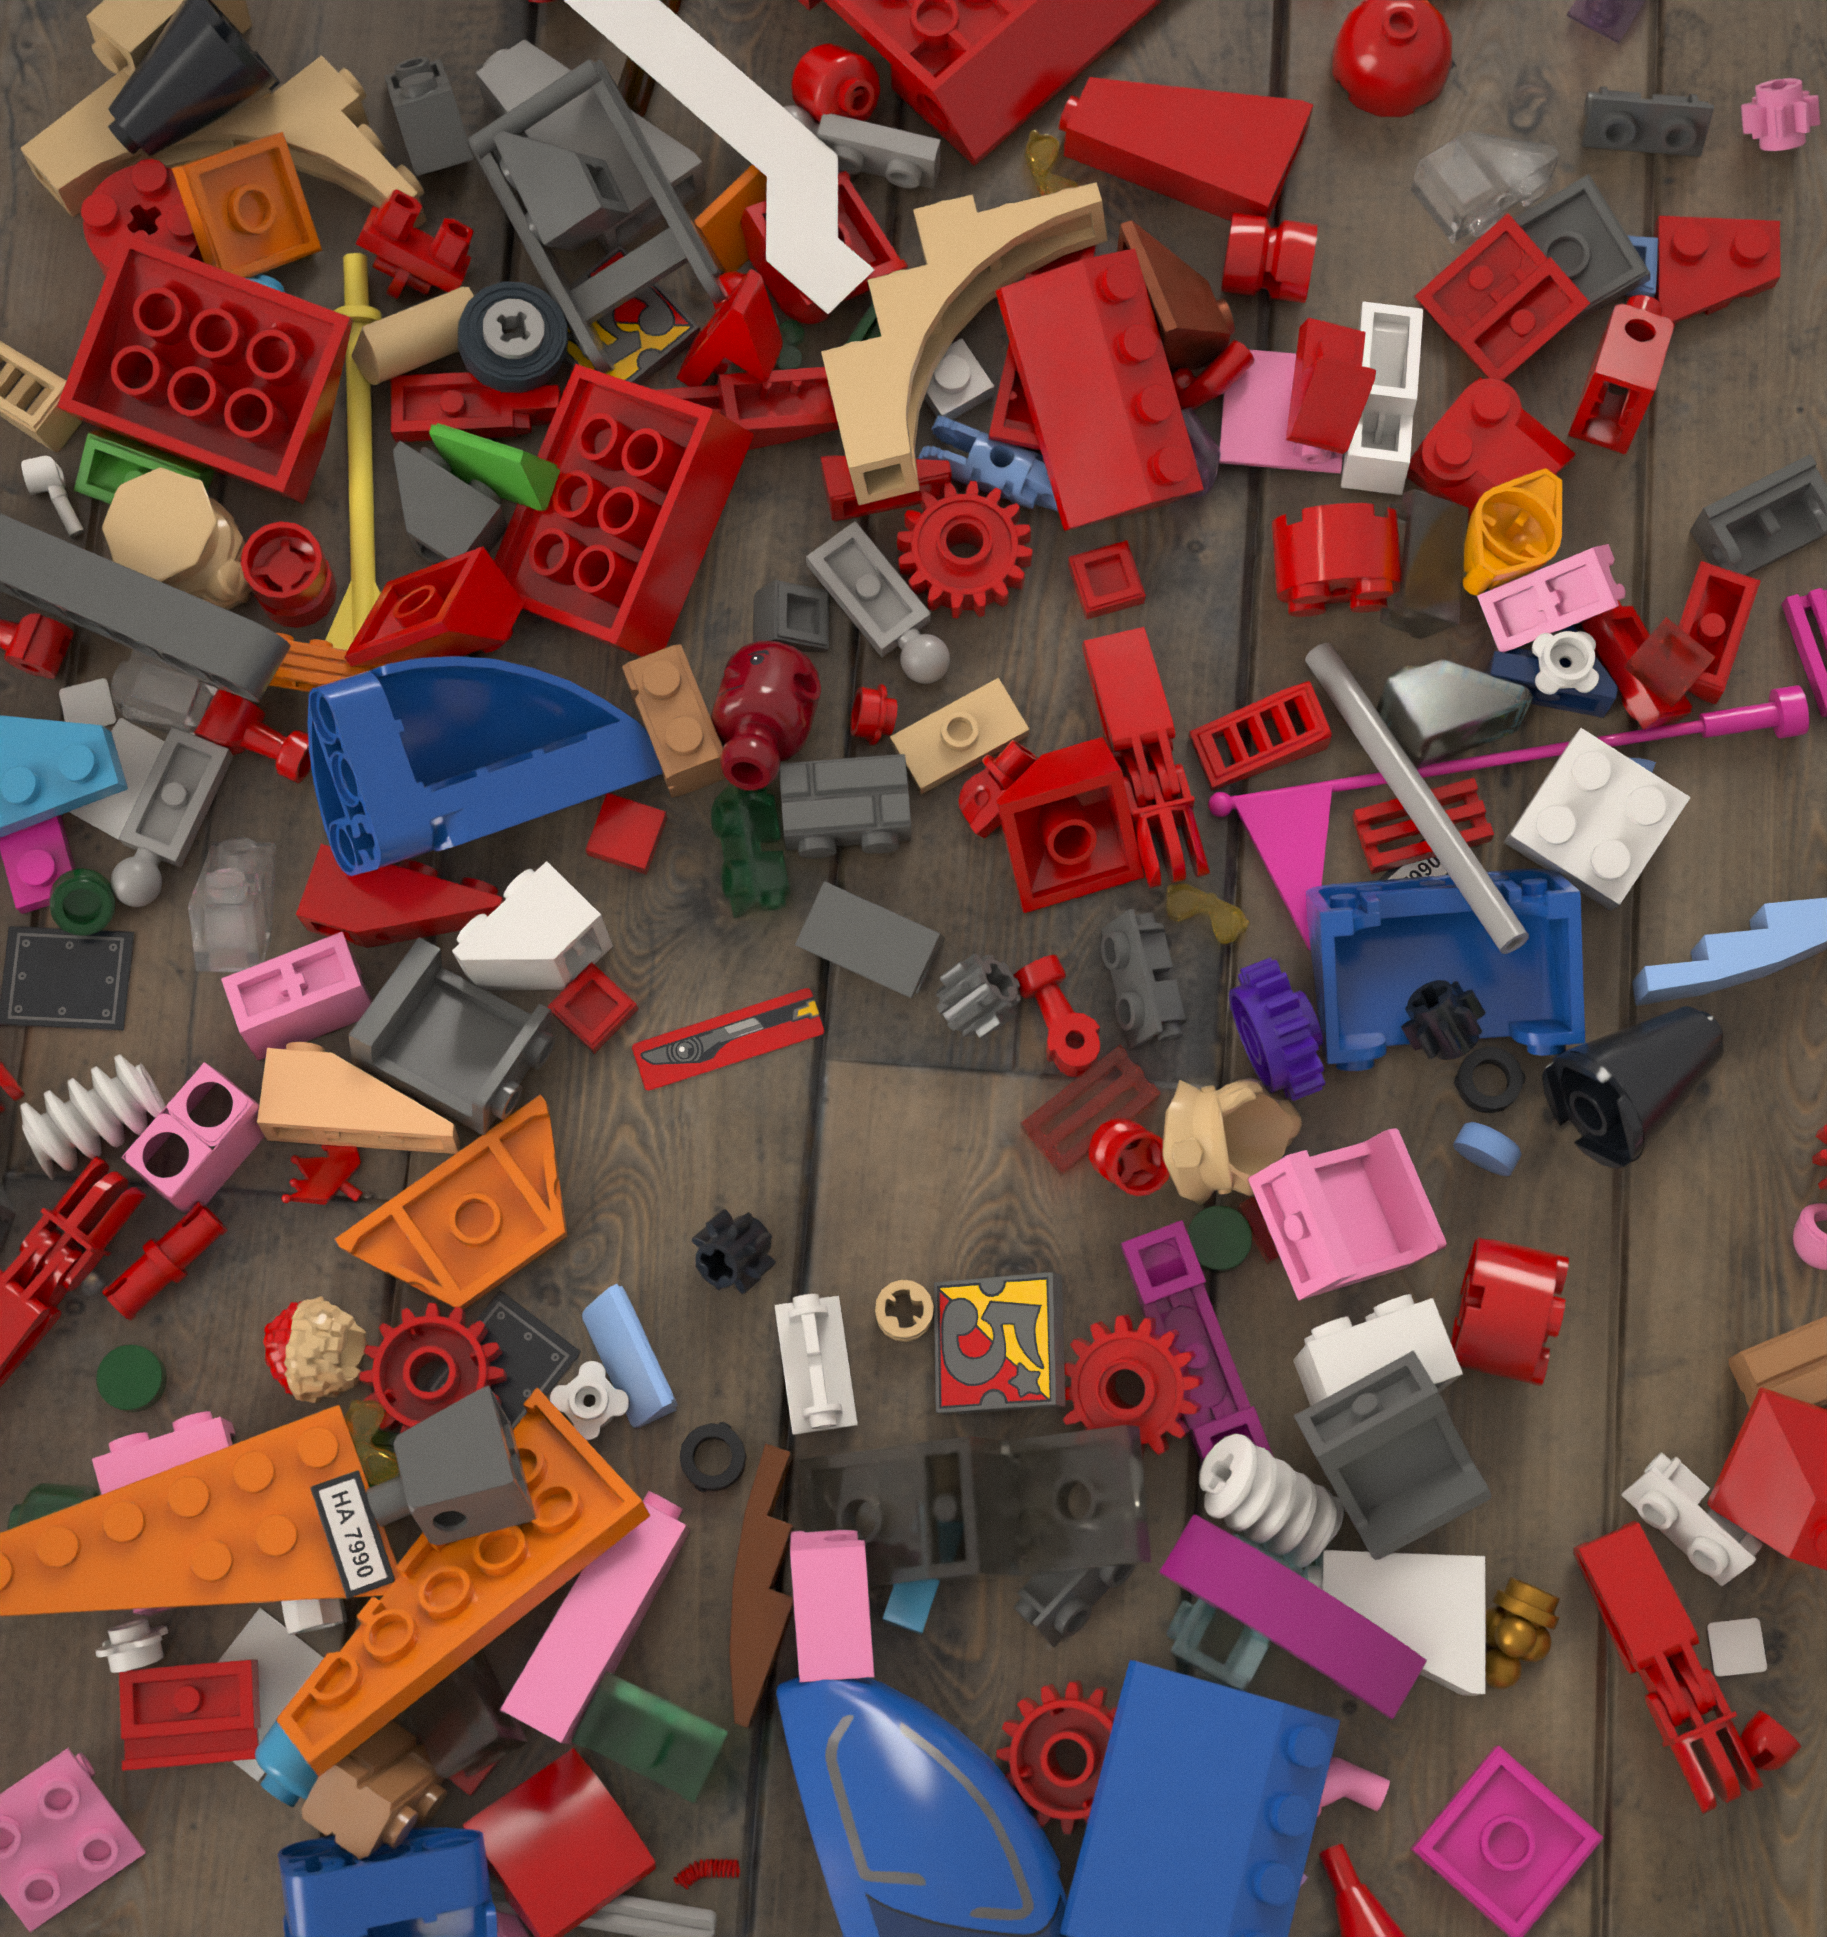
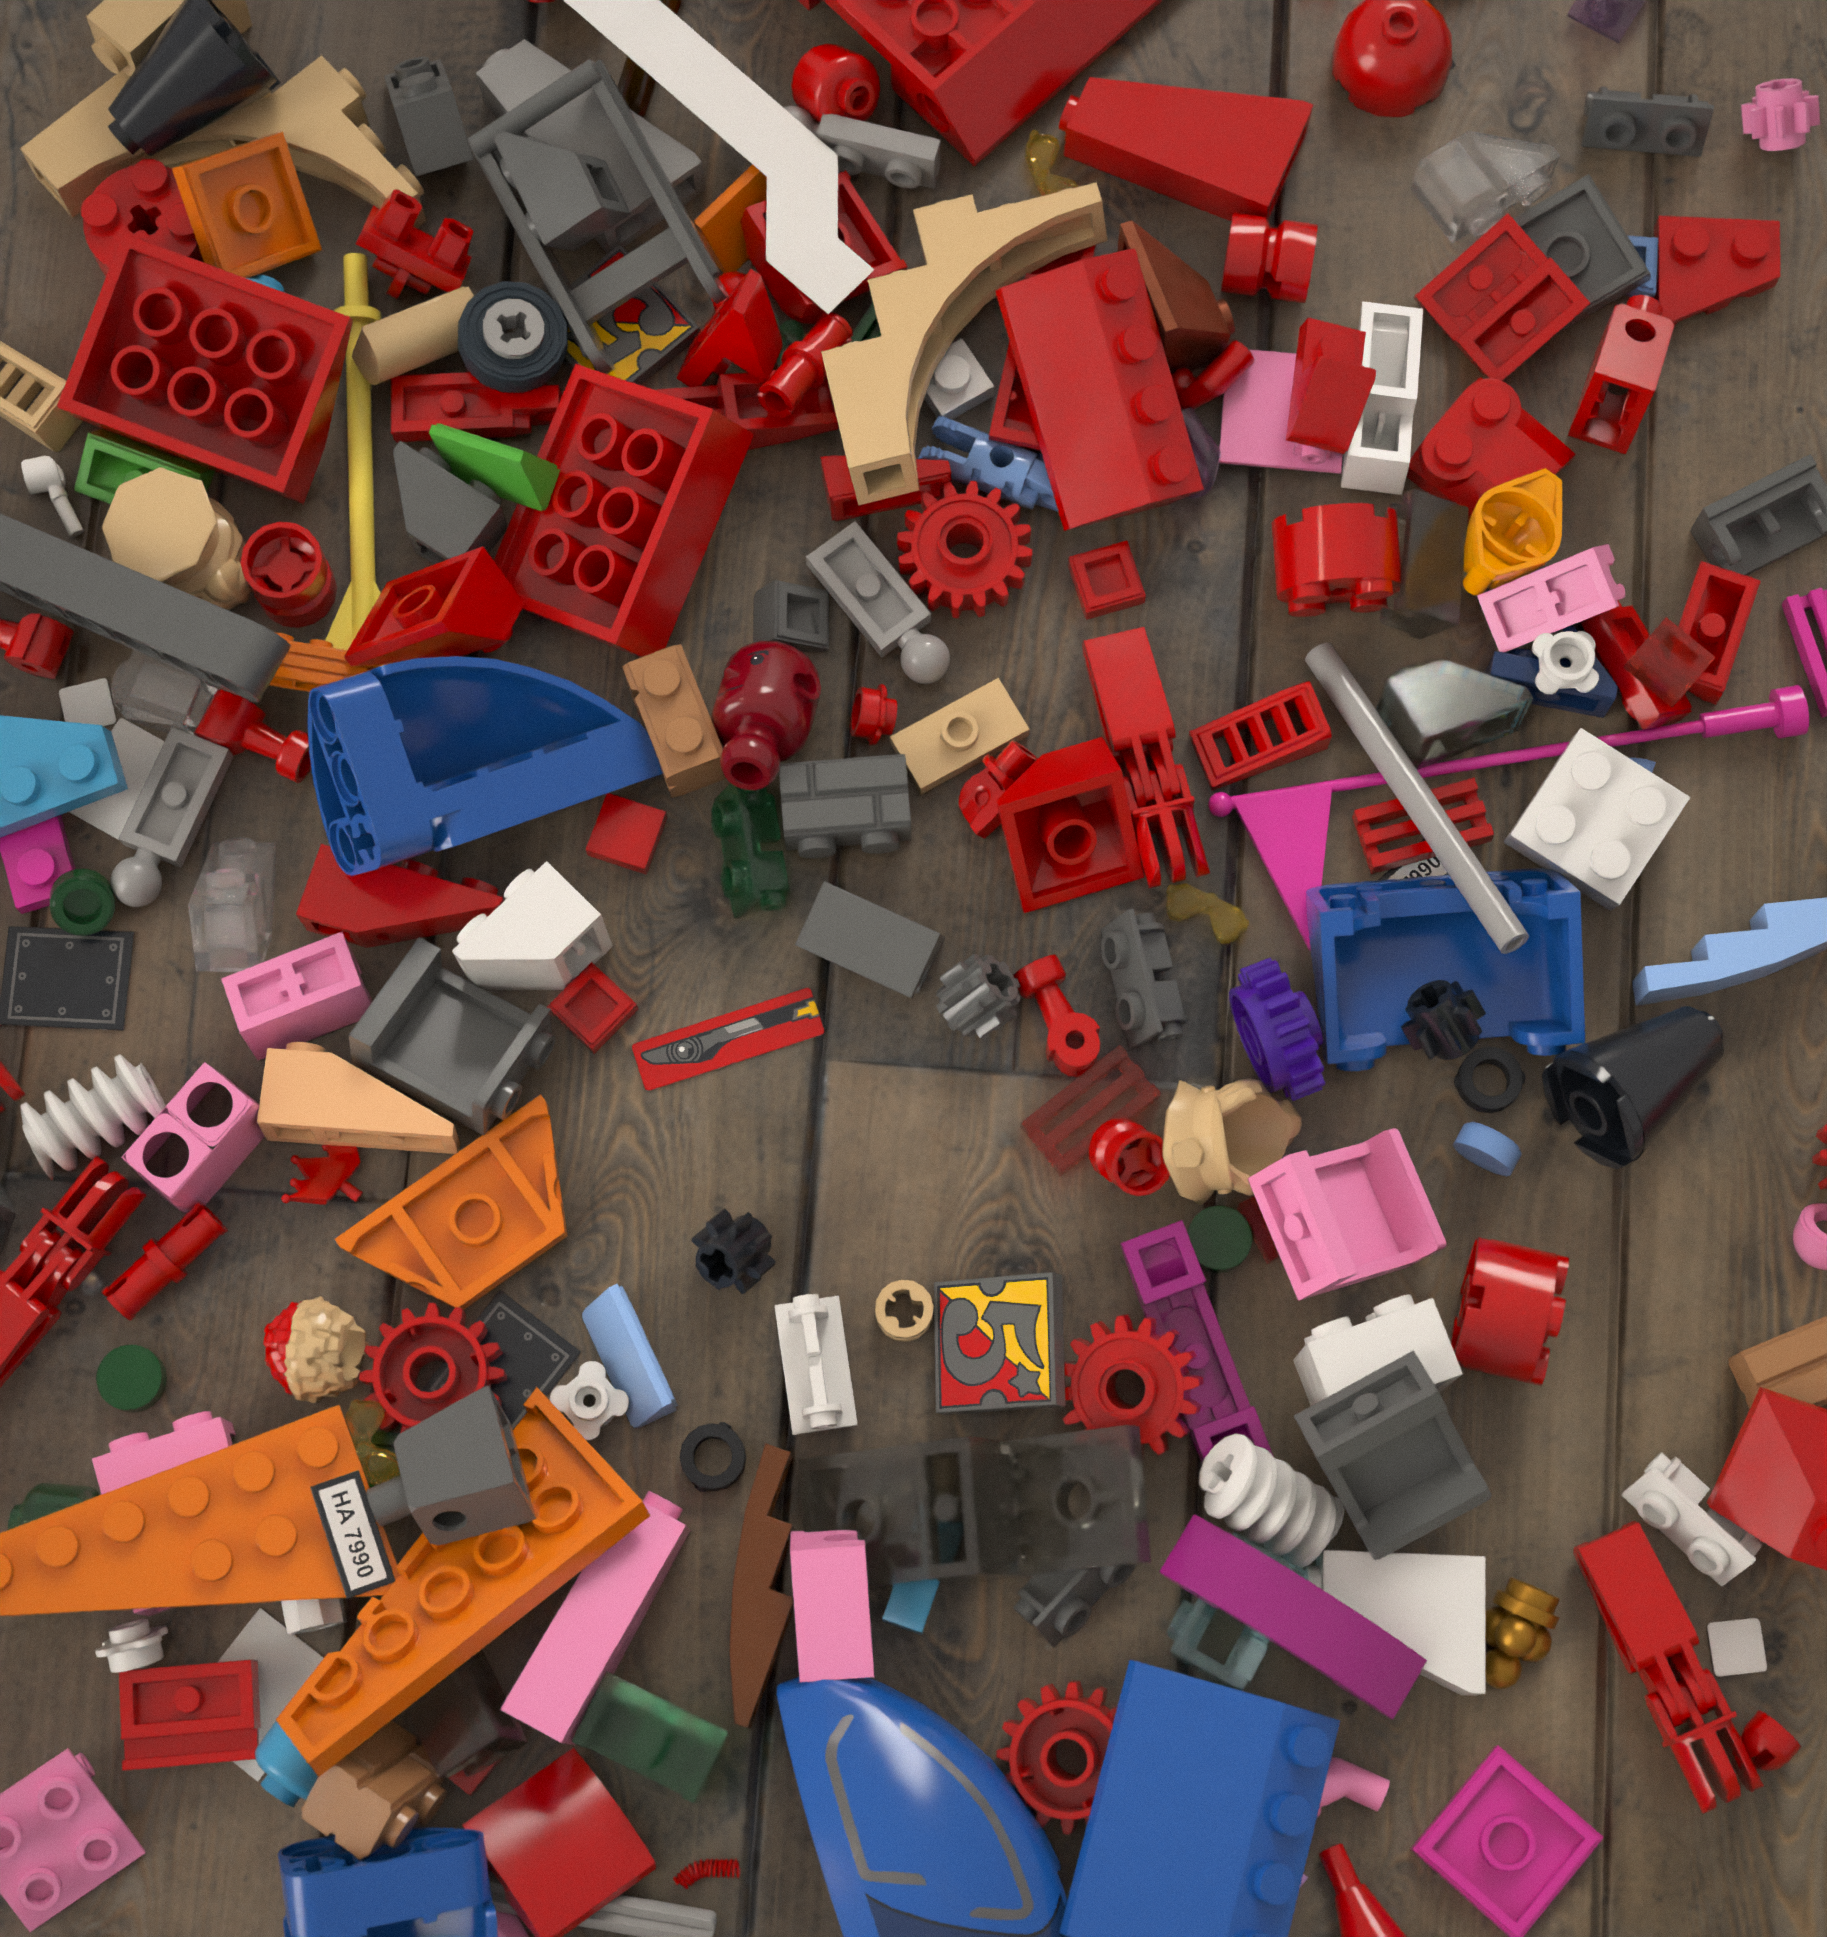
none -> red pin [758,312,853,418]

